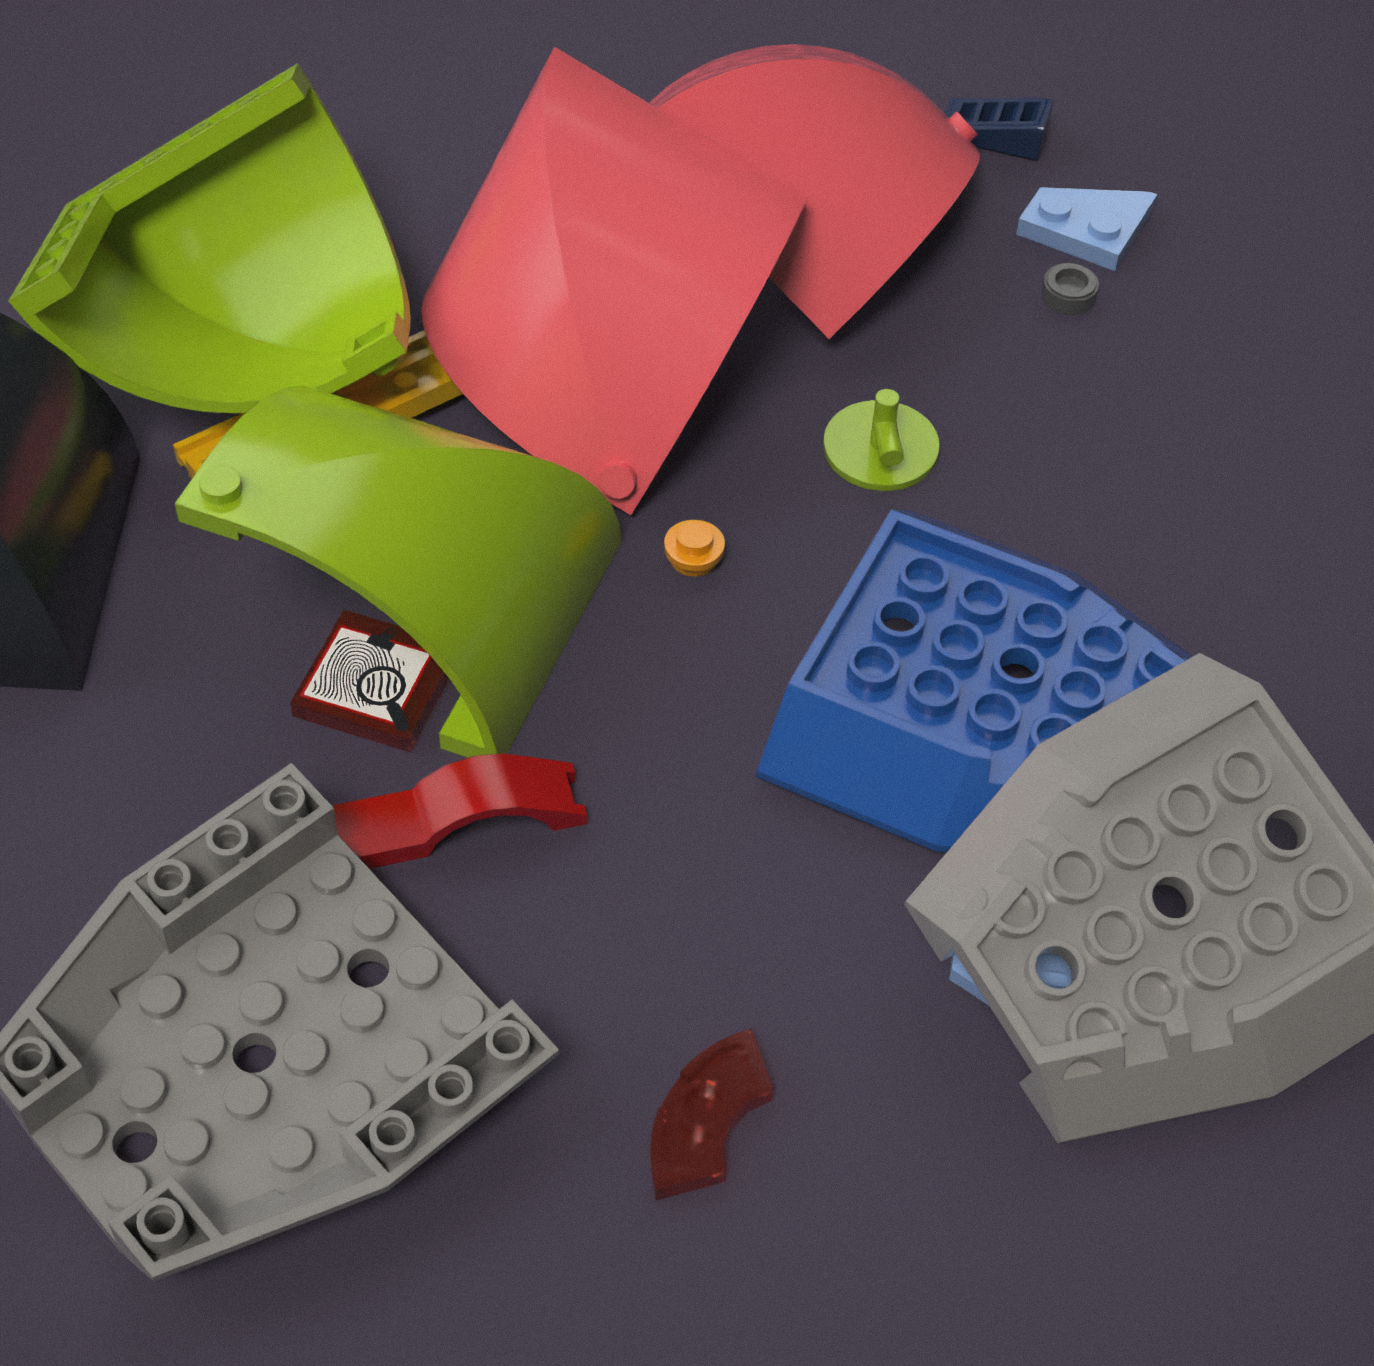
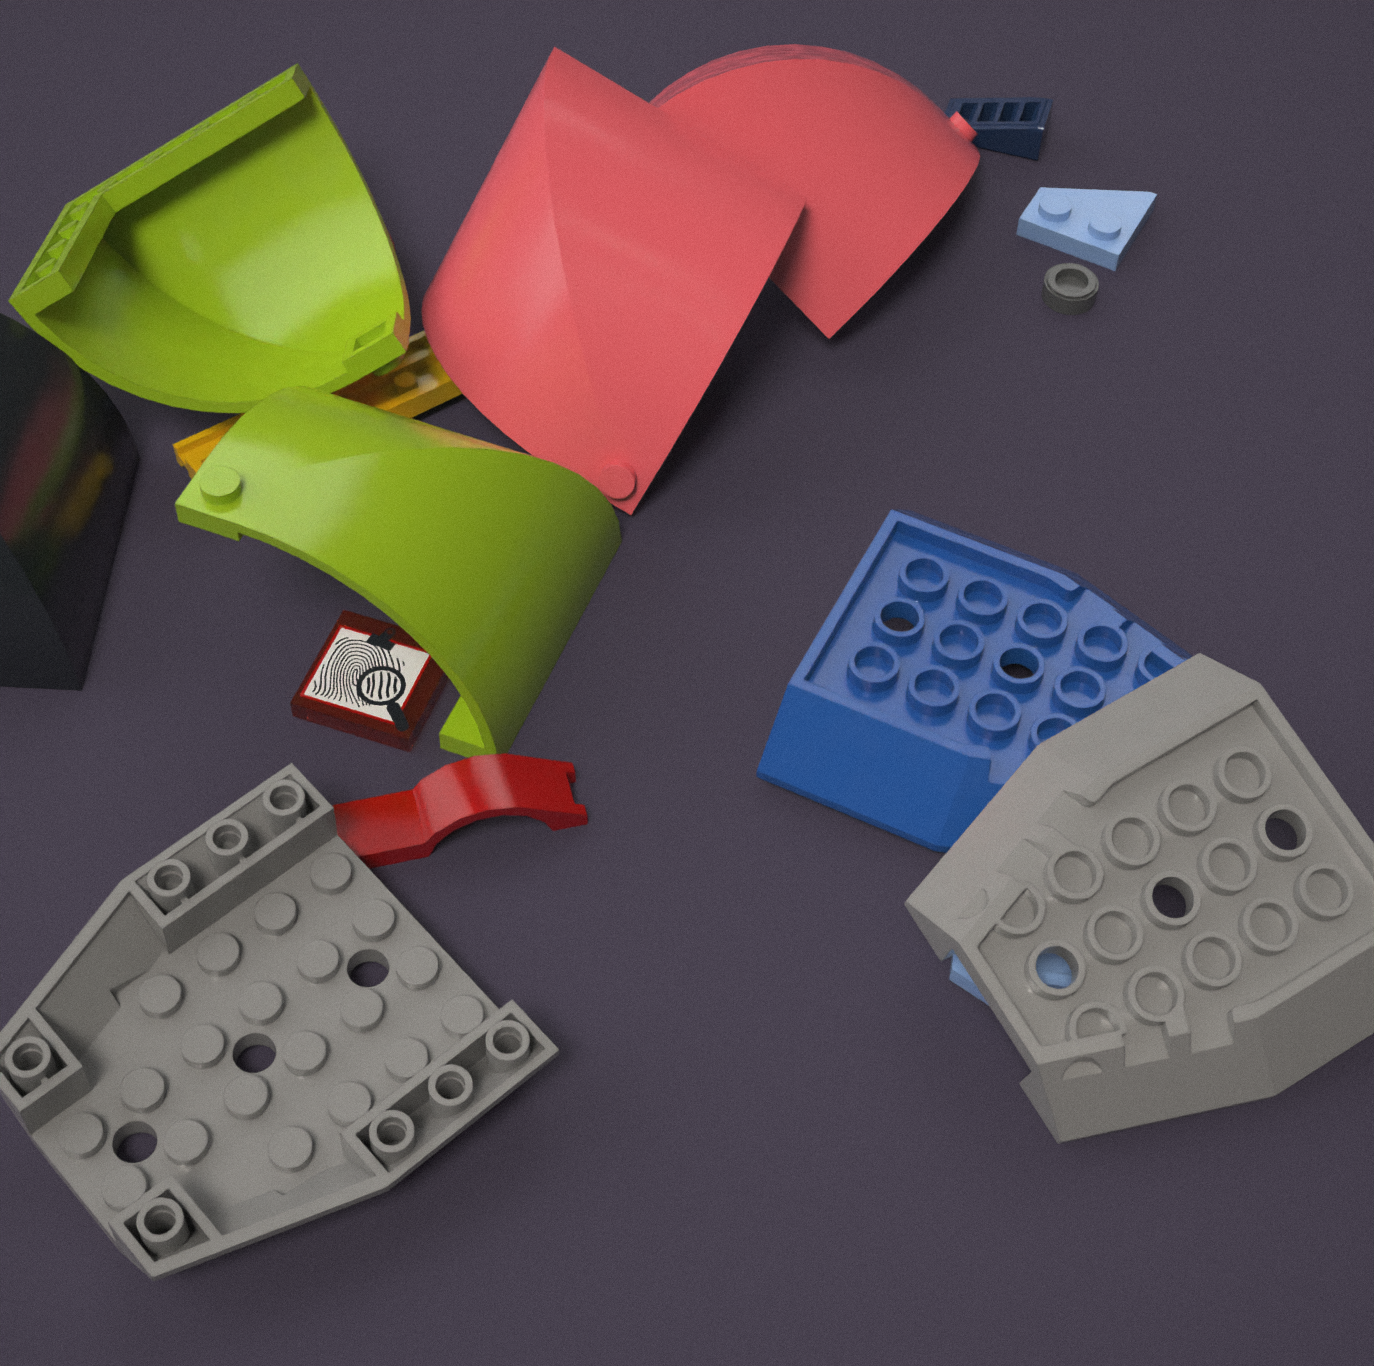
clear red tile [650,1028,773,1201] -> none
light orange plate [664,520,725,577] -> none
lime shield [823,389,940,491] -> none

